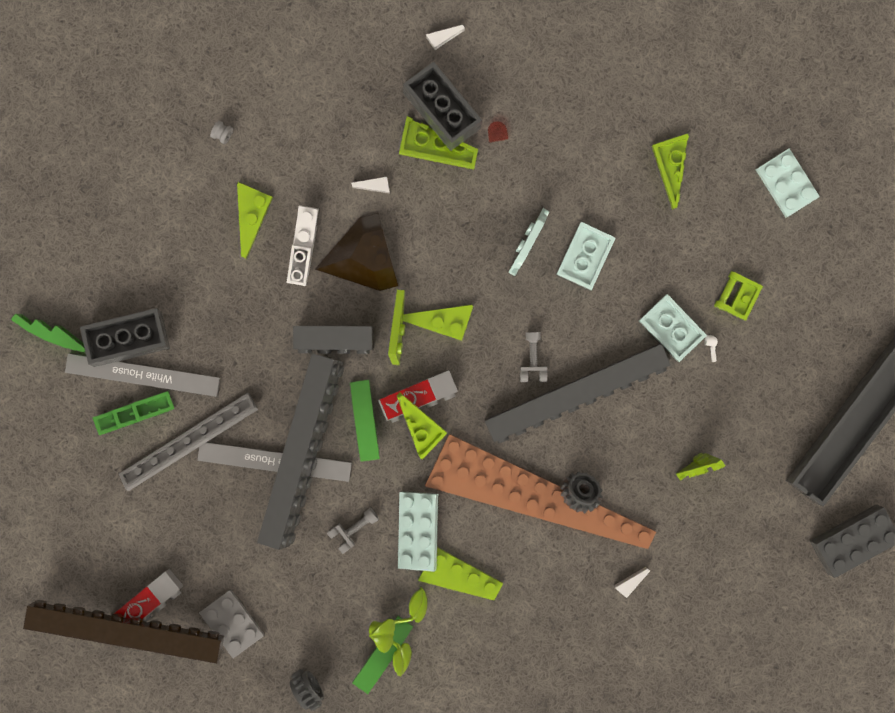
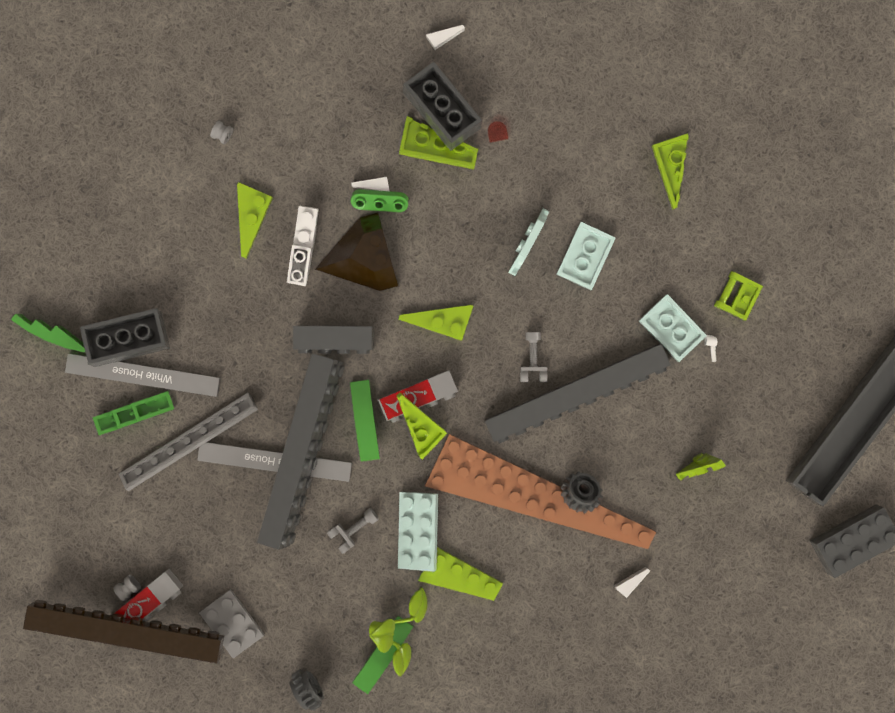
lime wing [388,290,405,365] -> none
light aqua plate [755,148,820,218] -> none
none -> light grey wheel [113,574,141,602]
none -> bright green plate [351,189,409,212]

